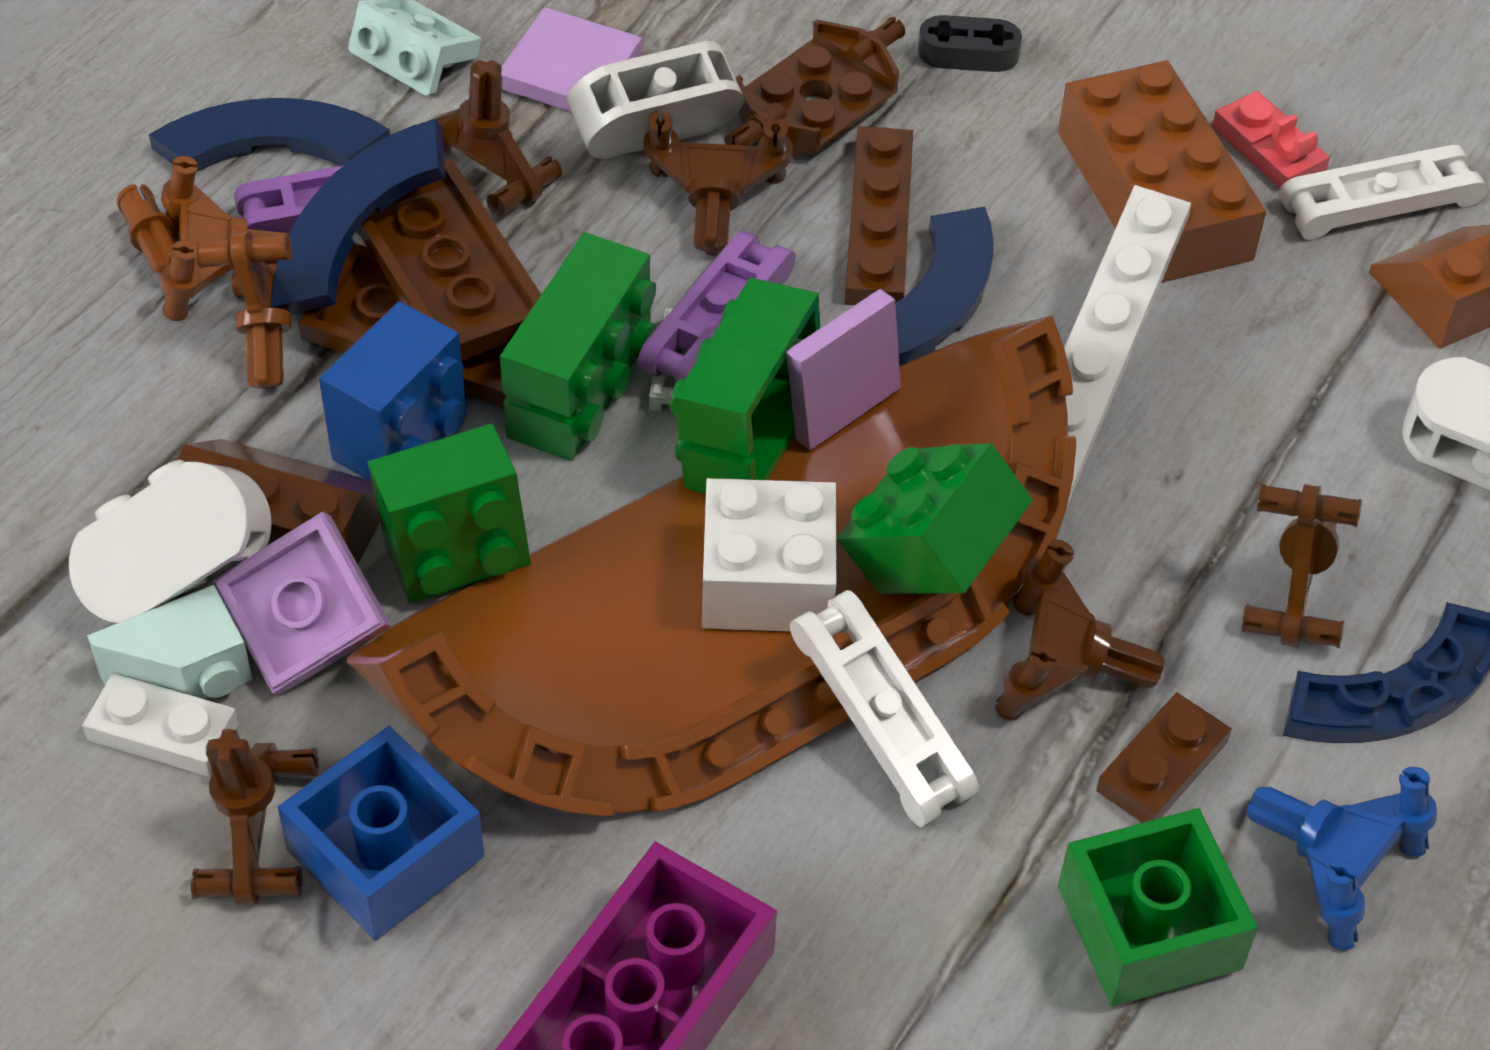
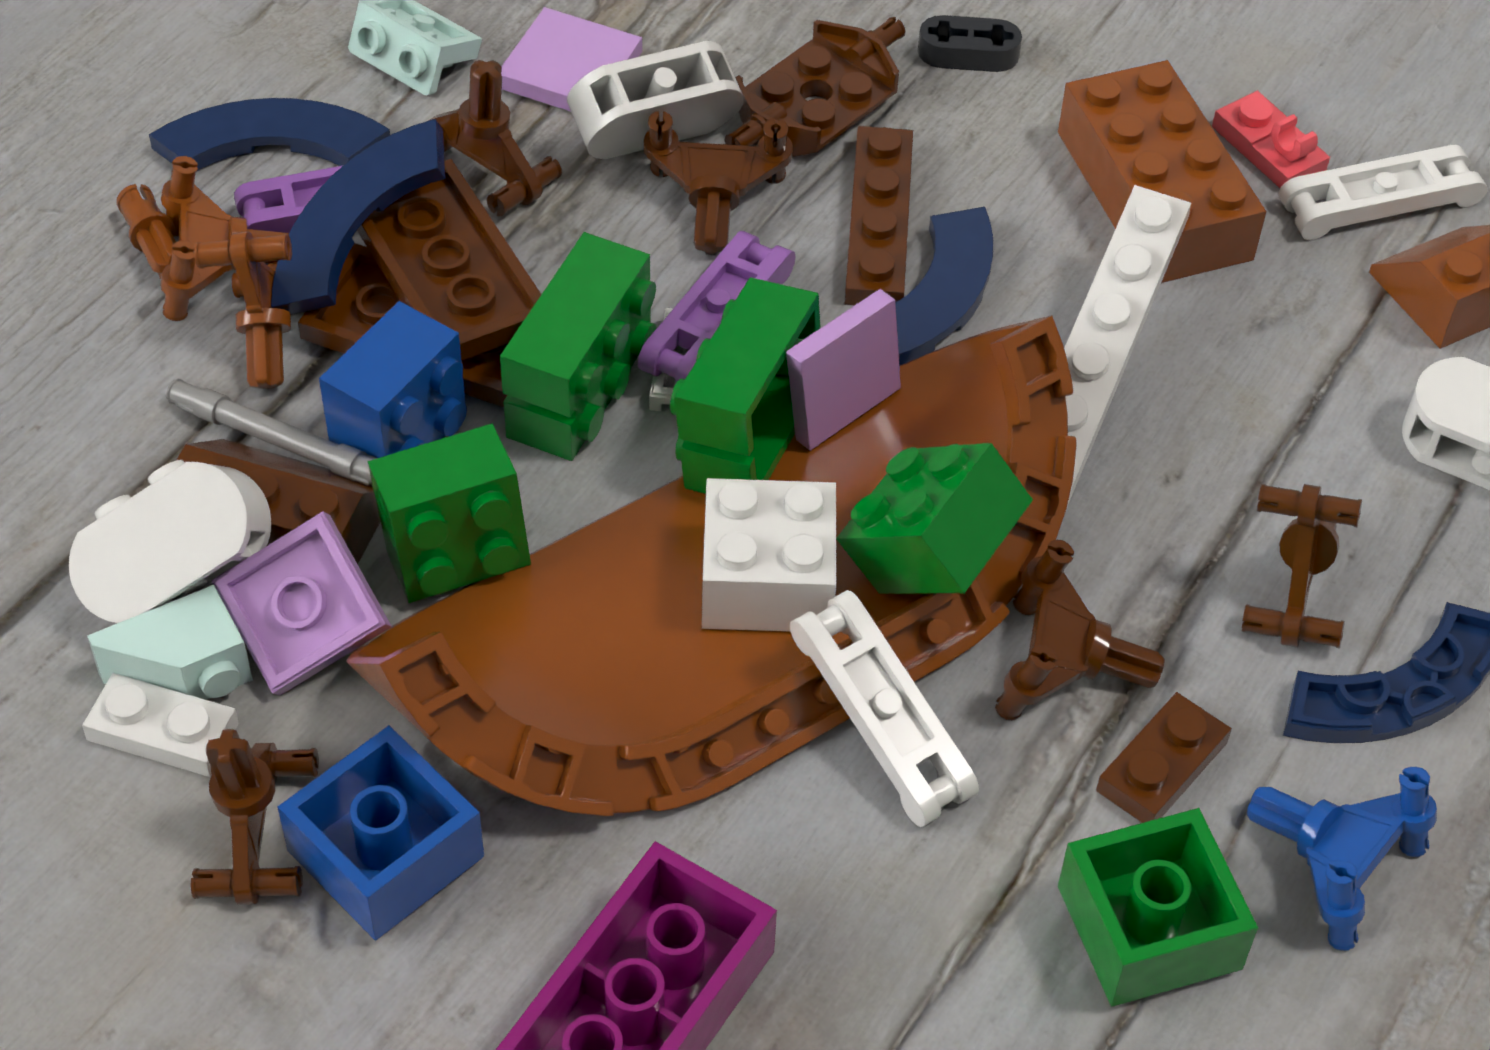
none -> light grey piece [166,379,377,486]

